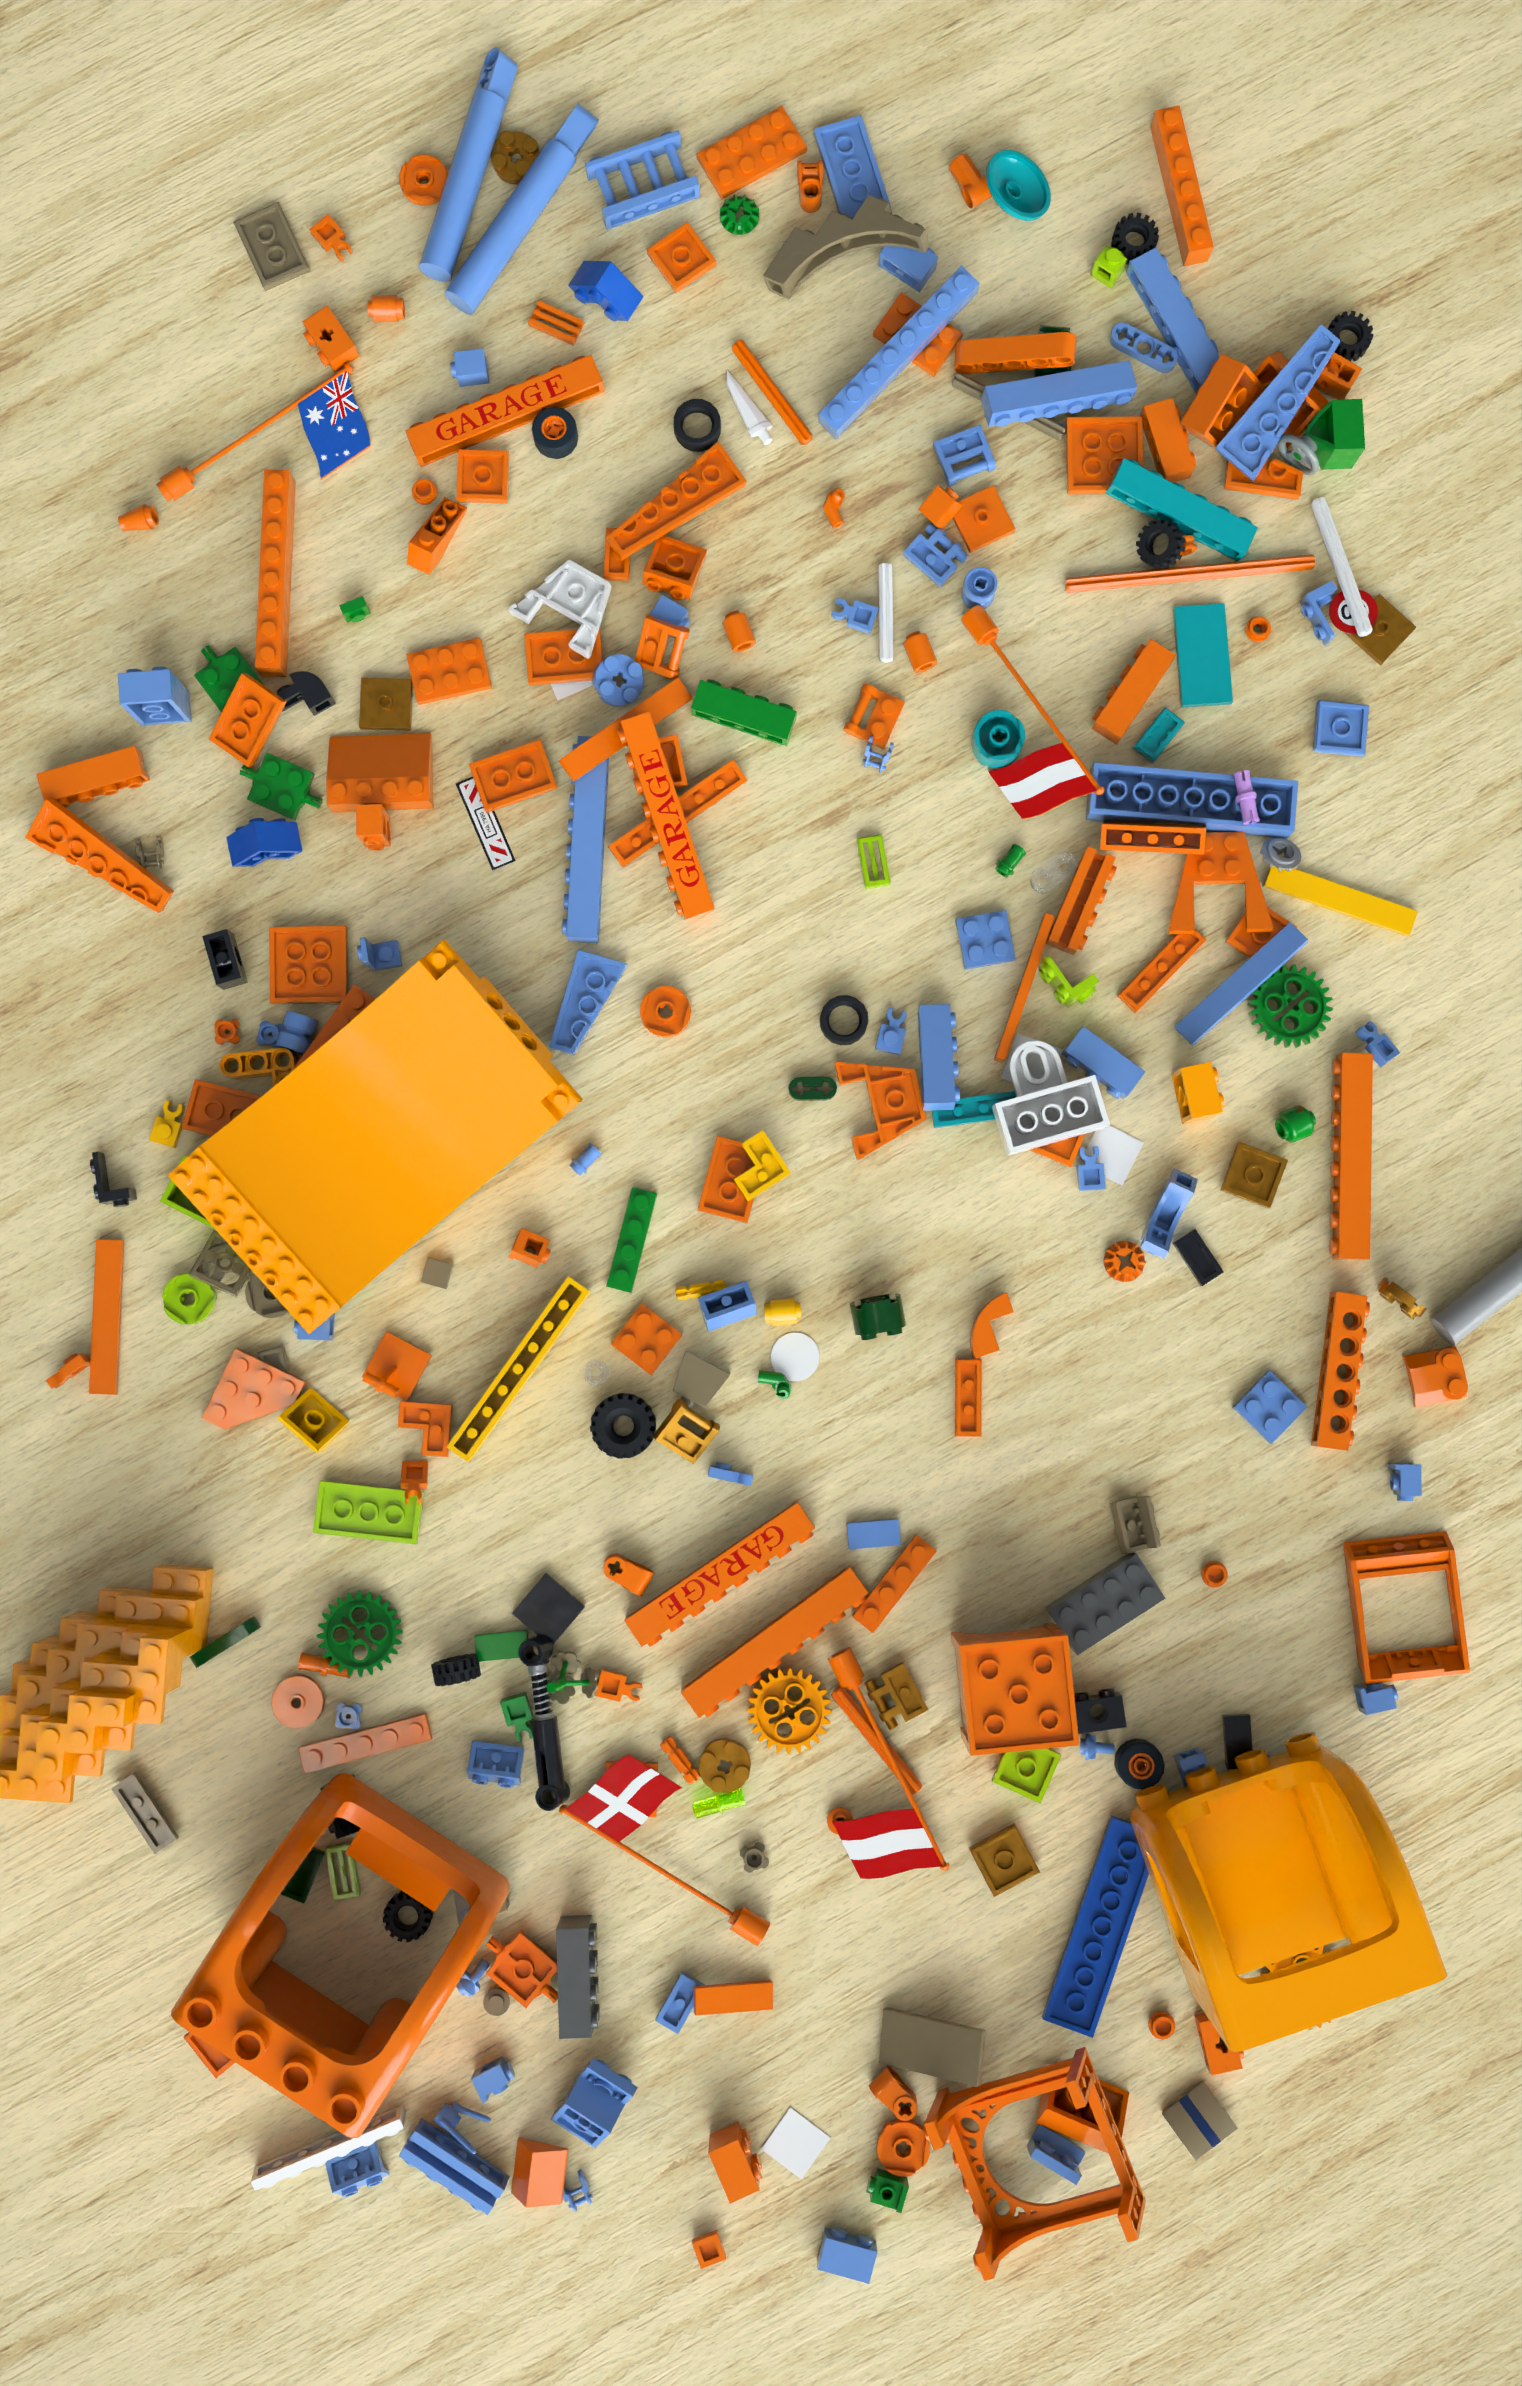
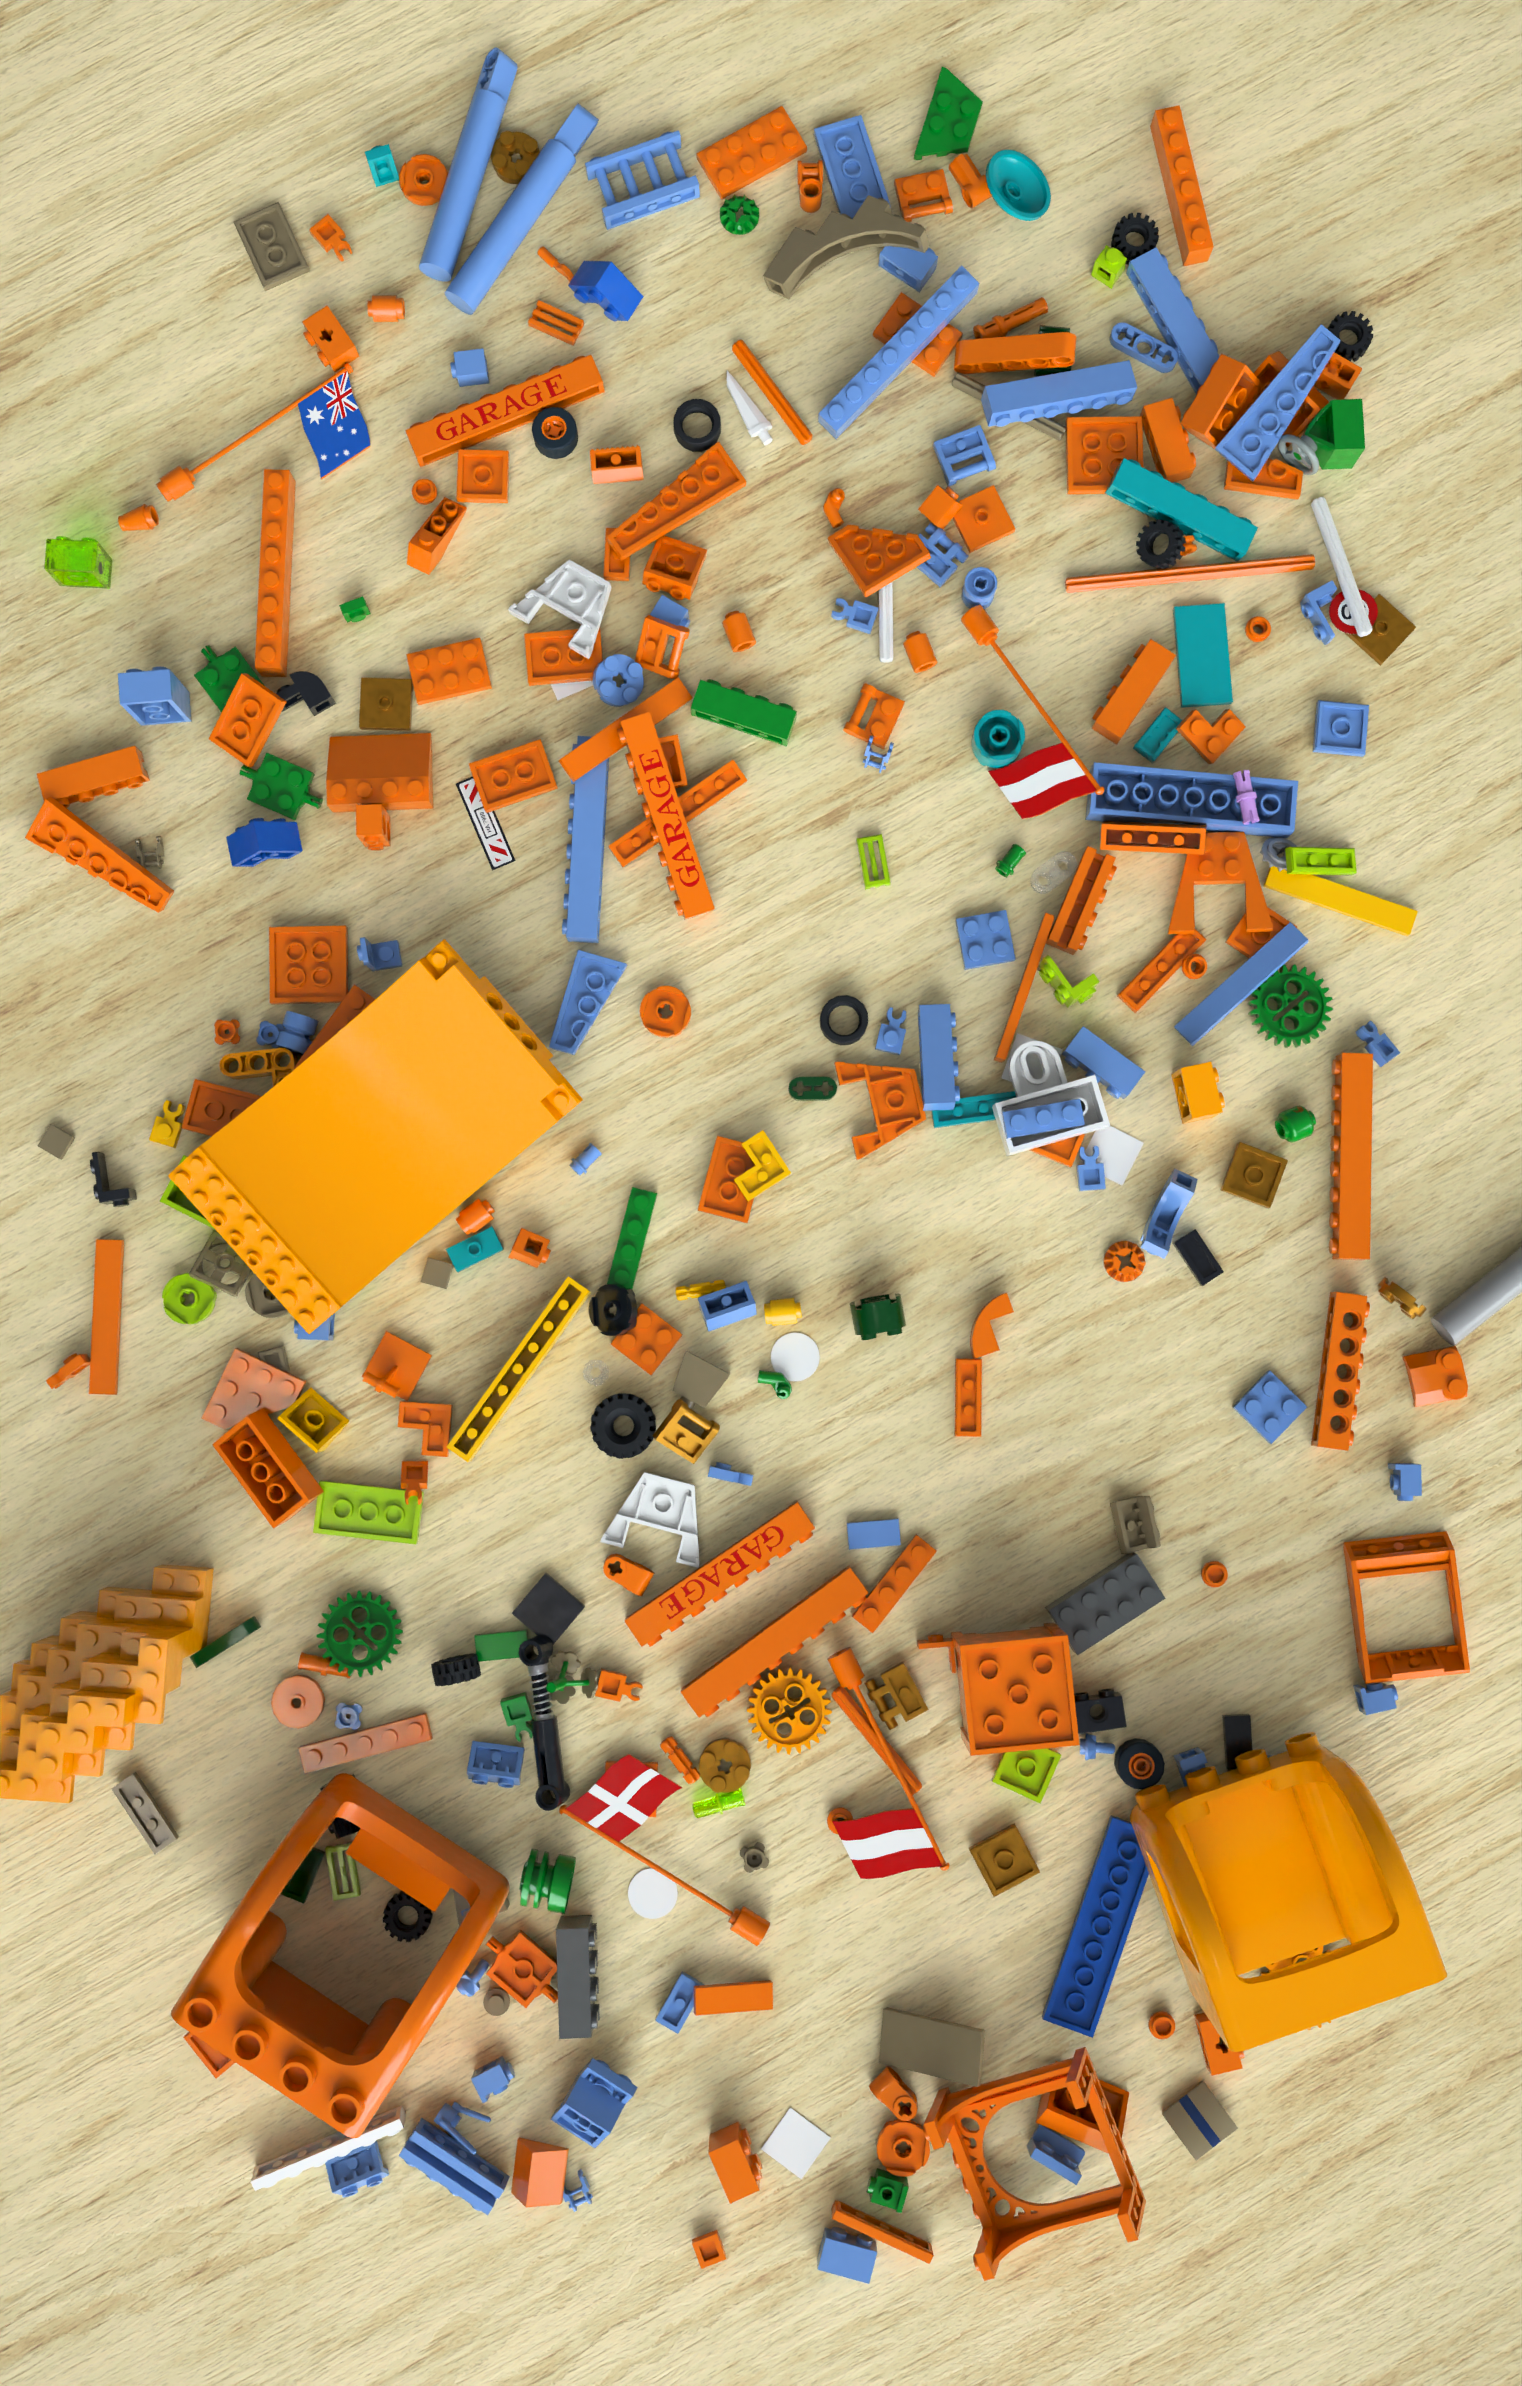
black brick [202,929,248,990] -> none
orange plate [647,222,716,293] -> none
none -> dark tan tile [38,1124,75,1159]
none -> clear neon green brick [44,536,112,589]
none -> orange brick [212,1408,324,1529]
none -> teal plate [365,144,399,187]
none -> teal plate [446,1227,504,1273]
none -> orange brick [456,1198,495,1235]
none -> green wheel [519,1849,576,1914]
none -> orange piece [537,246,574,282]
none -> black plate [589,1284,637,1336]
none -> orange brick [590,445,644,484]
none -> white wing [600,1472,700,1568]
none -> white sticker [628,1868,678,1919]
none -> orange plate [827,525,931,597]
none -> orange tile [831,2200,934,2264]
none -> orange plate [894,169,953,222]
none -> green wing [914,67,983,160]
none -> orange bracket [917,1634,956,1673]
none -> orange pin [973,297,1048,339]
none -> medium blue plate [1002,1099,1085,1139]
none -> orange plate [1175,709,1246,764]
none -> orange plate [1182,954,1207,979]
none -> lime tile [1285,847,1357,875]

